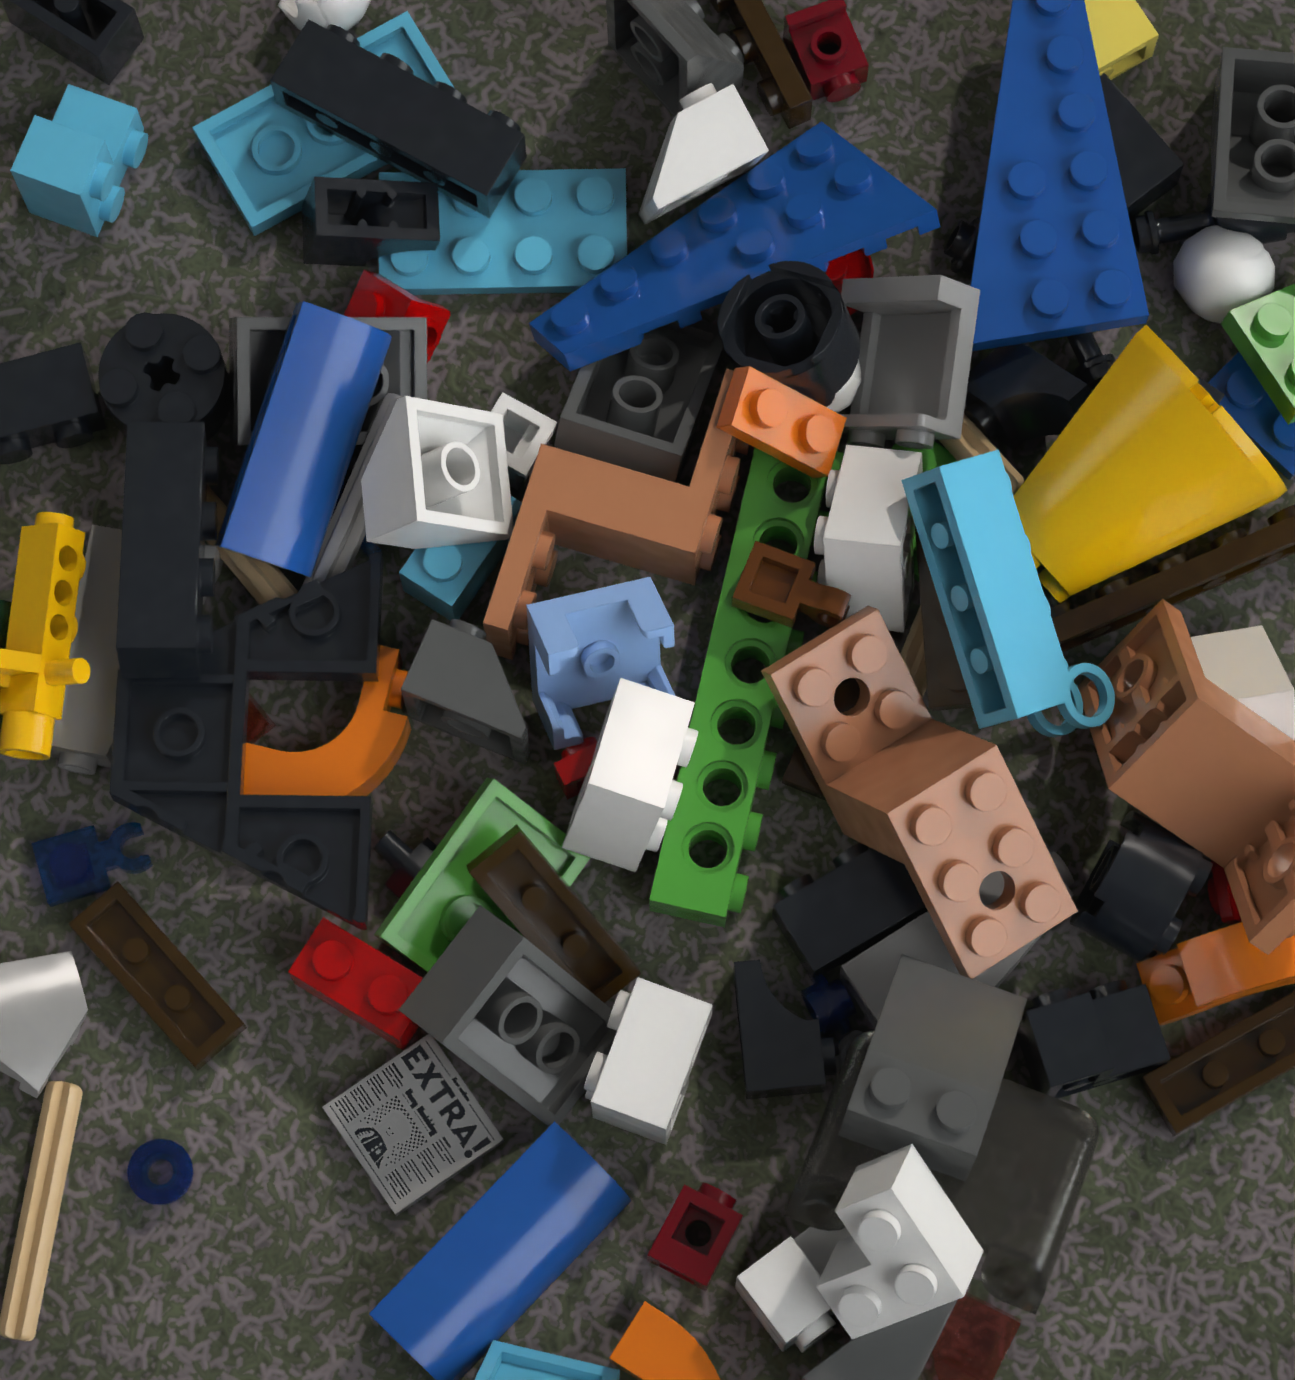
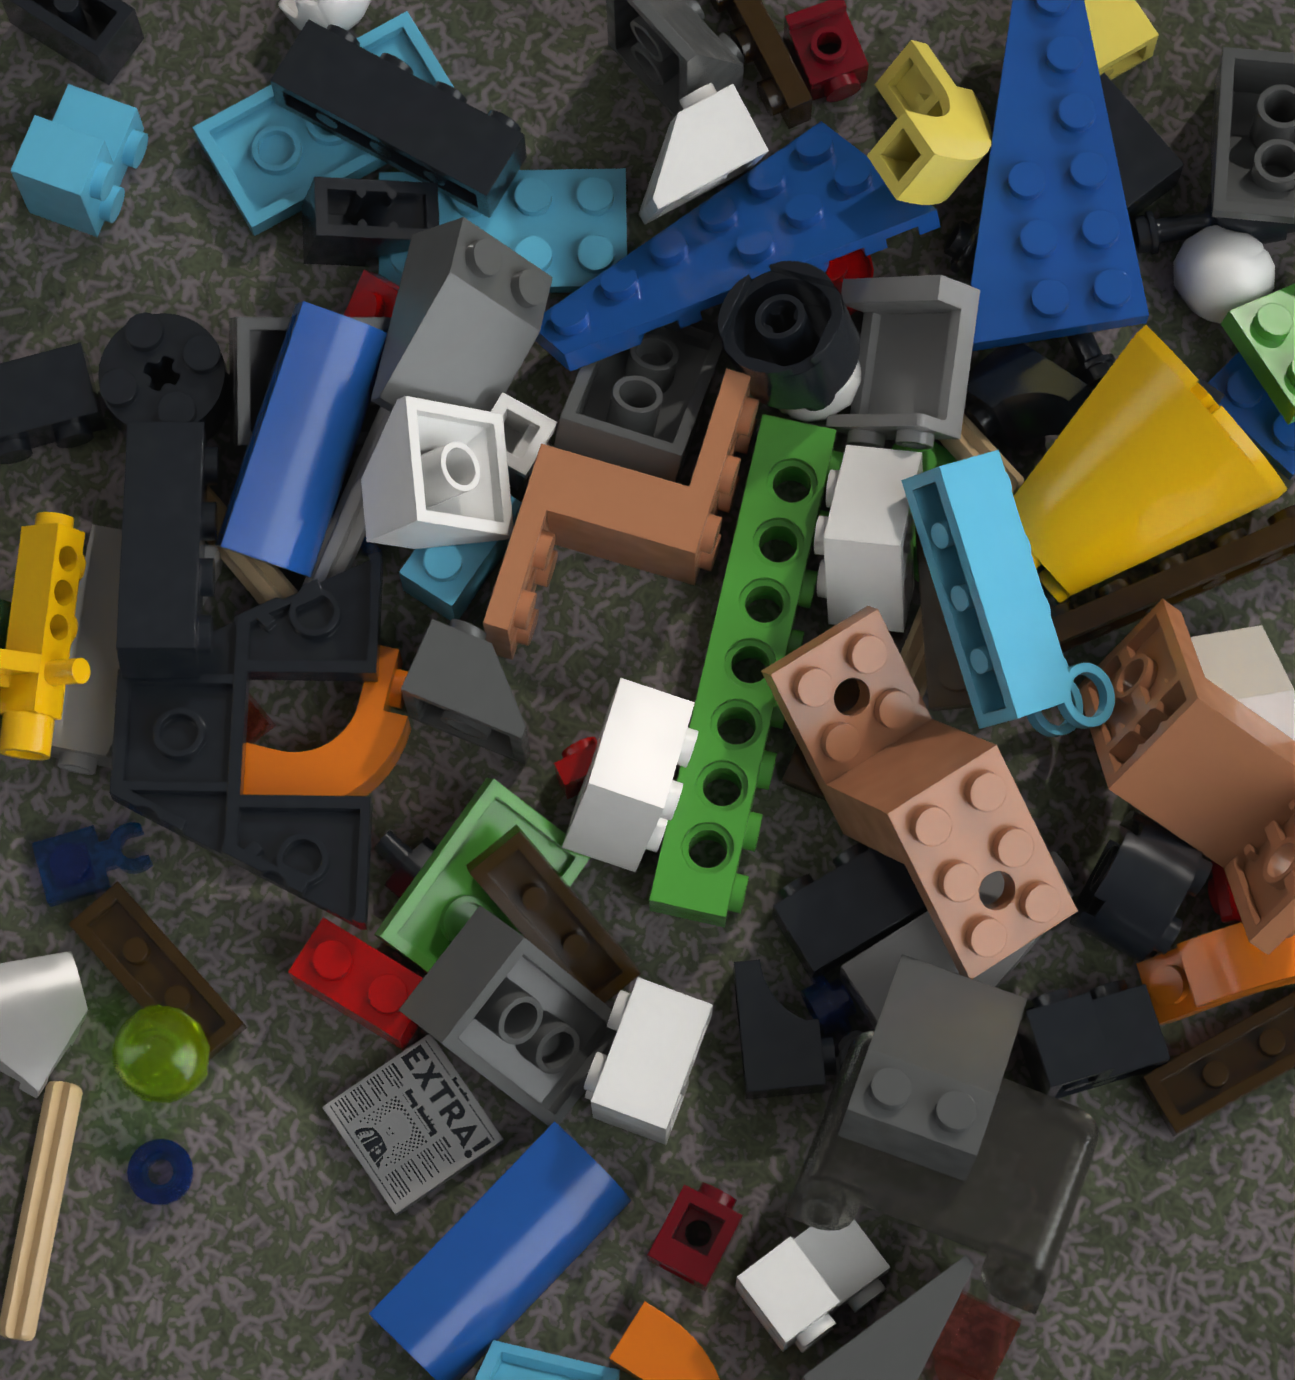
light blue panel [526,577,675,750] -> none
orange plate [716,366,847,478] -> none
reddish brown plate [732,541,851,628] -> none
white brick [816,1144,984,1339] -> none
none -> clear neon green hair [112,1004,210,1104]
none -> dark grey slope [371,217,553,412]
none -> light yellow arch [867,40,992,205]

